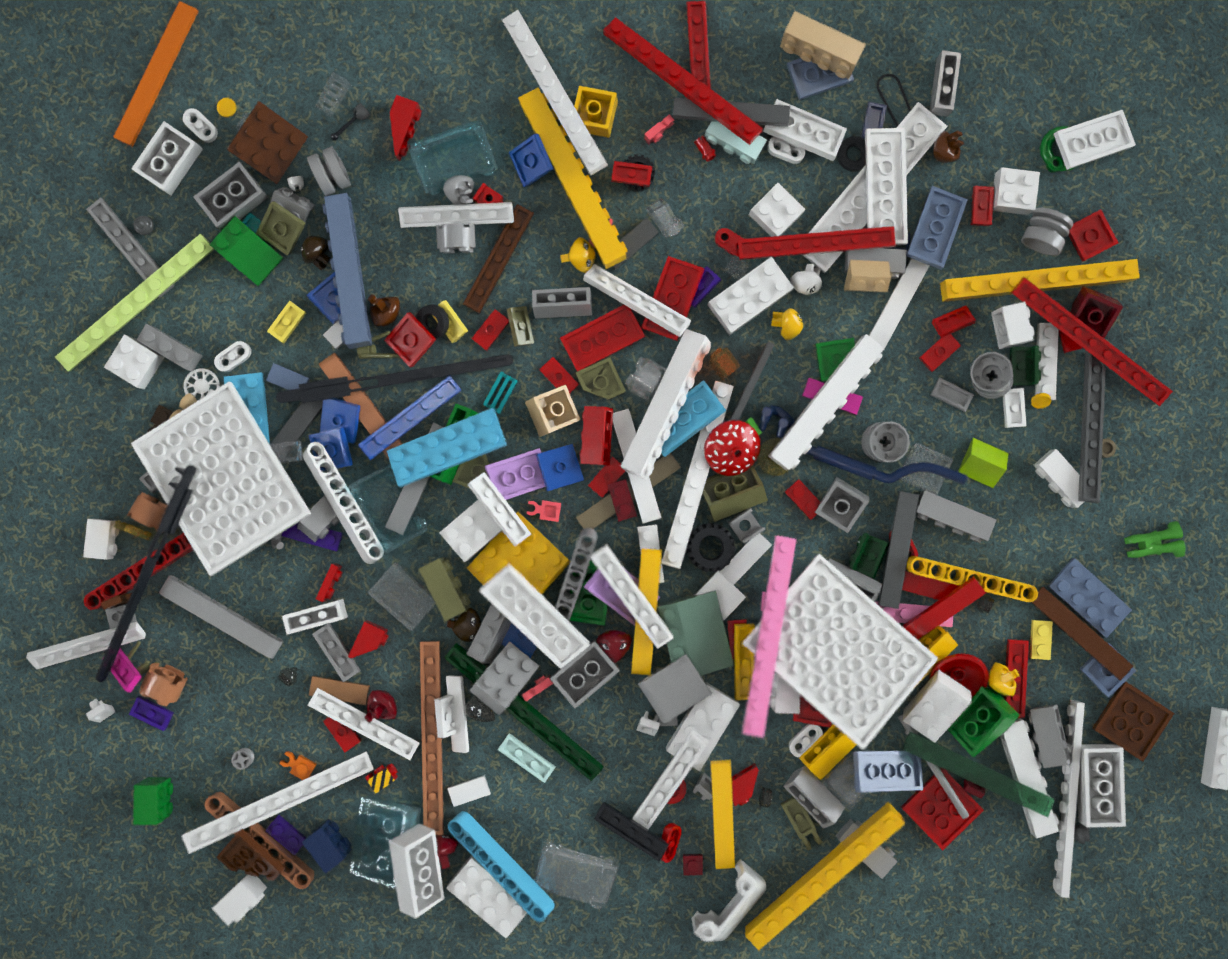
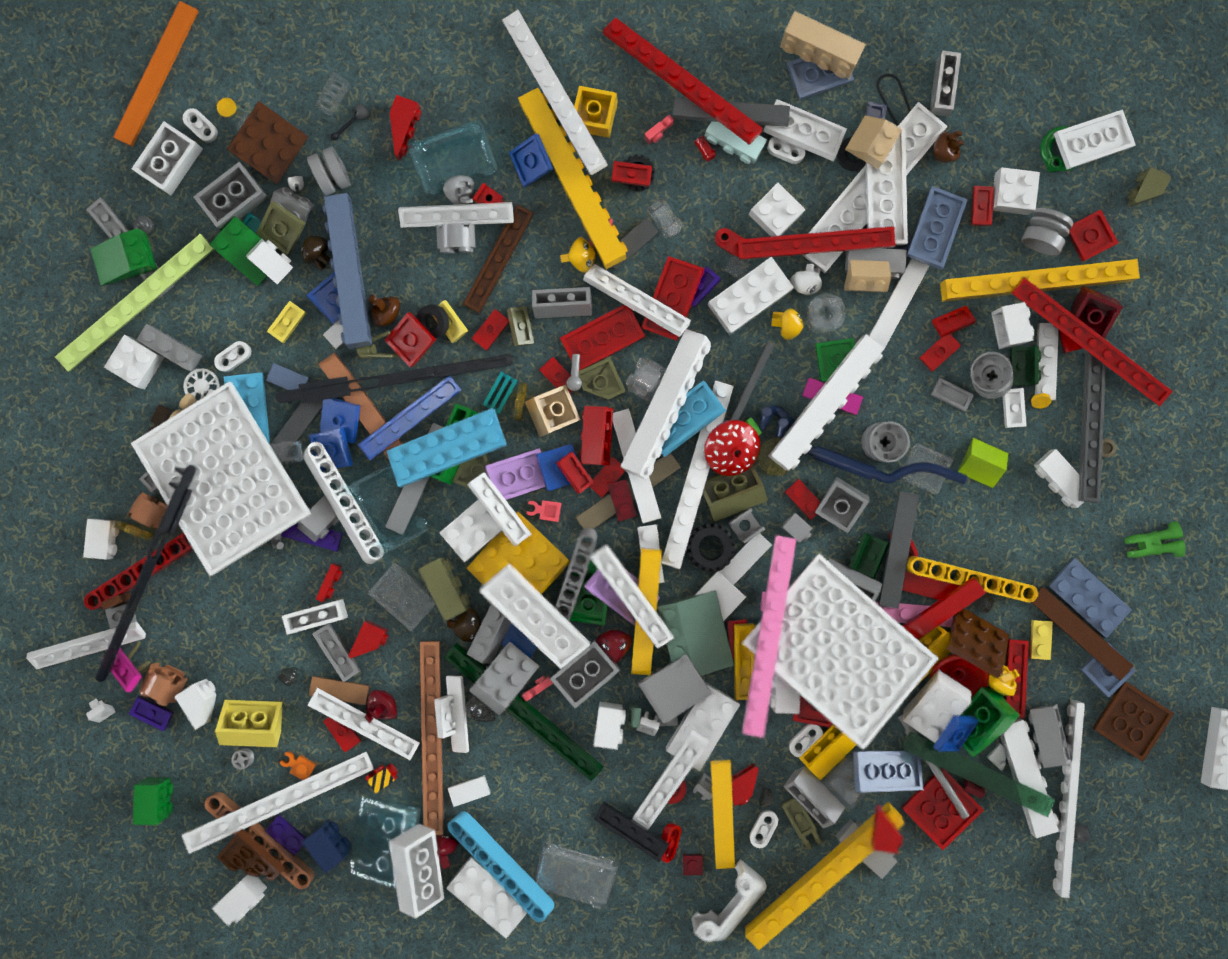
light grey beam [159,575,283,659] -> none
light aqua tile [498,733,556,783] -> none
red tile [686,1,711,89] -> none
clear orange brick [709,347,741,381] -> none
light grey brick [916,490,996,543] -> none
white brick [1077,744,1126,827] -> none
none -> green slope [90,228,157,286]
none -> white slope [174,679,216,729]
none -> light yellow slope [215,700,282,747]
none -> white brick [246,239,293,284]
none -> clear yellow tile [513,382,528,421]
none -> red plate [556,451,594,494]
none -> light grey bar [567,354,582,391]
none -> white brick [594,701,626,749]
none -> sand green tile [626,704,642,728]
none -> white plate [749,810,778,848]
none -> light grey brick [781,513,813,543]
none -> clear brick [804,293,846,335]
none -> tan slope [845,115,903,169]
none -> red slope [871,805,902,854]
none -> blue plate [933,715,979,751]
none -> reddish brown plate [946,609,1009,678]
none -> white tile [986,743,1006,771]
none -> olive slope [1127,167,1171,207]

